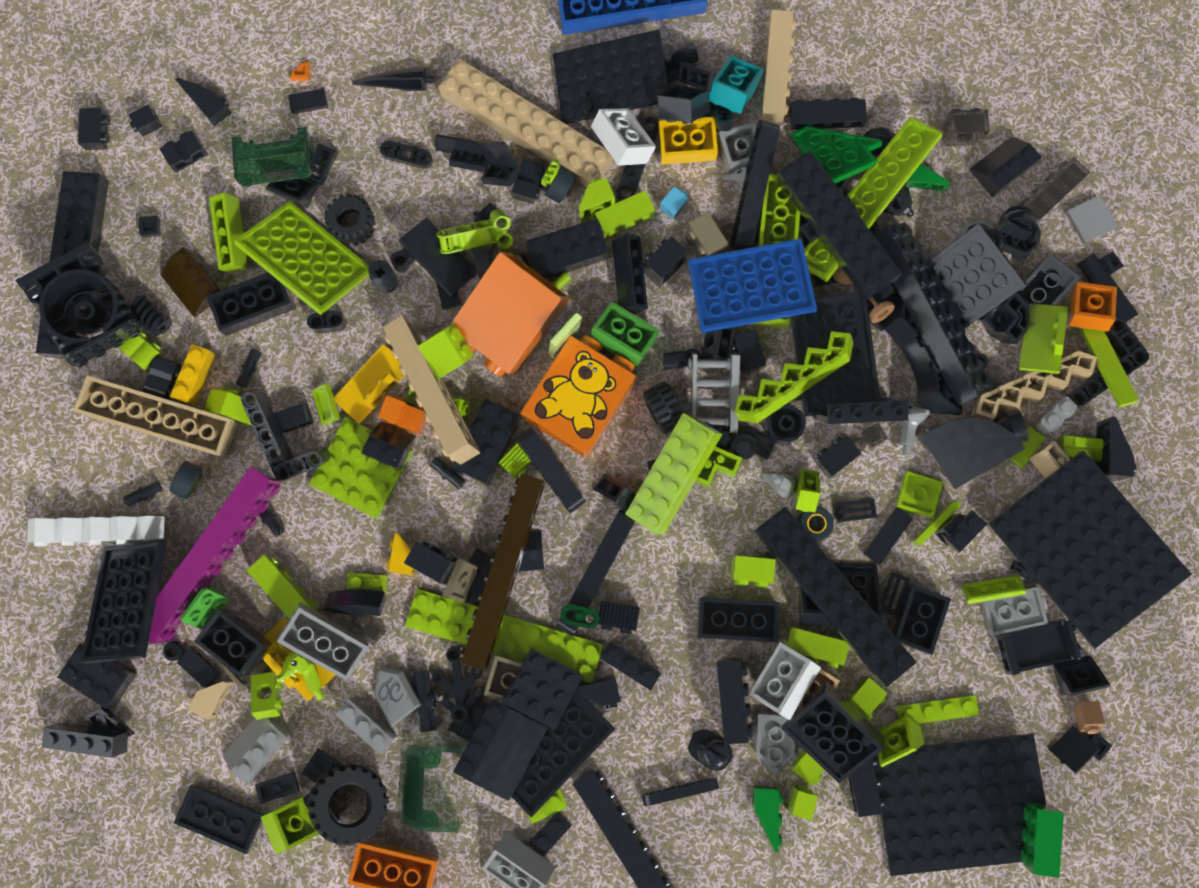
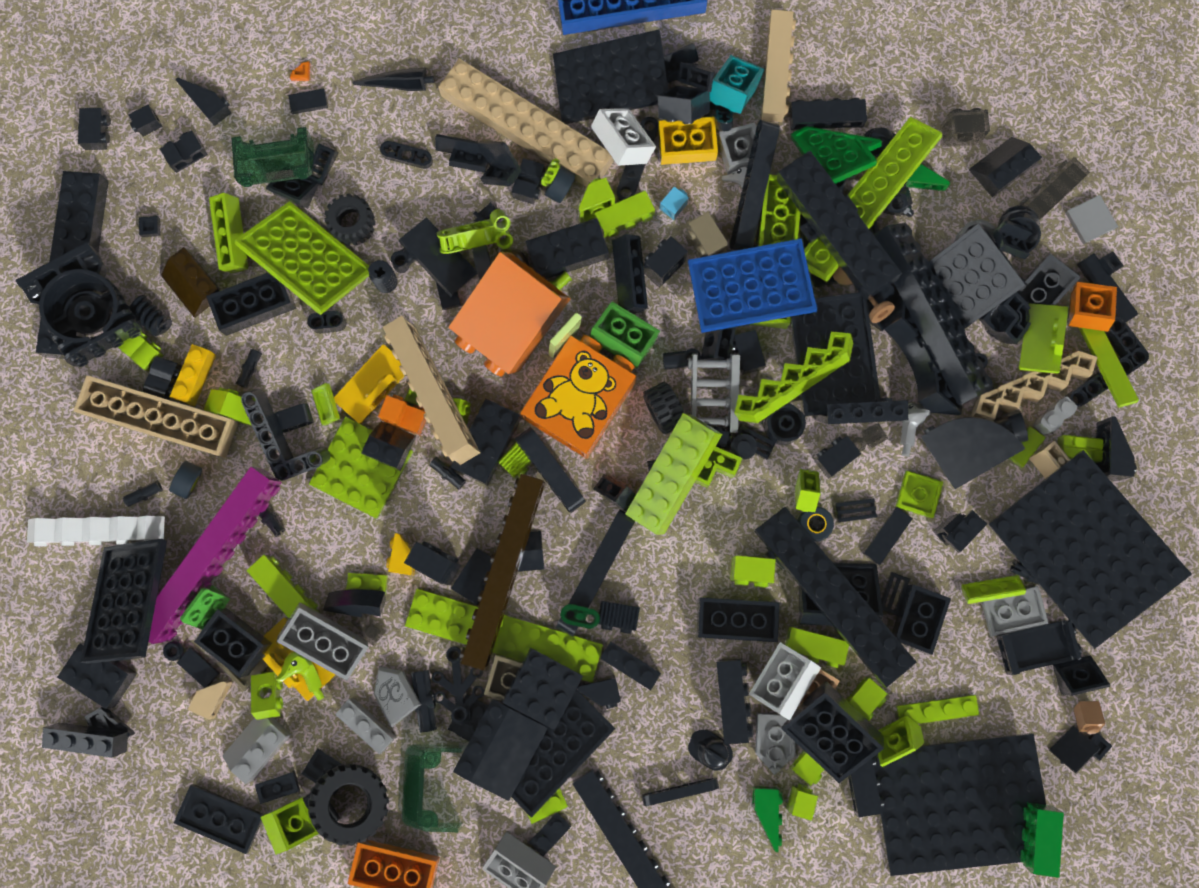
lime slope [417,323,474,379] -> none
dark tan tile [442,558,479,603] -> none
light grey animal [762,472,796,498] -> none
lime tile [911,500,961,547] -> none

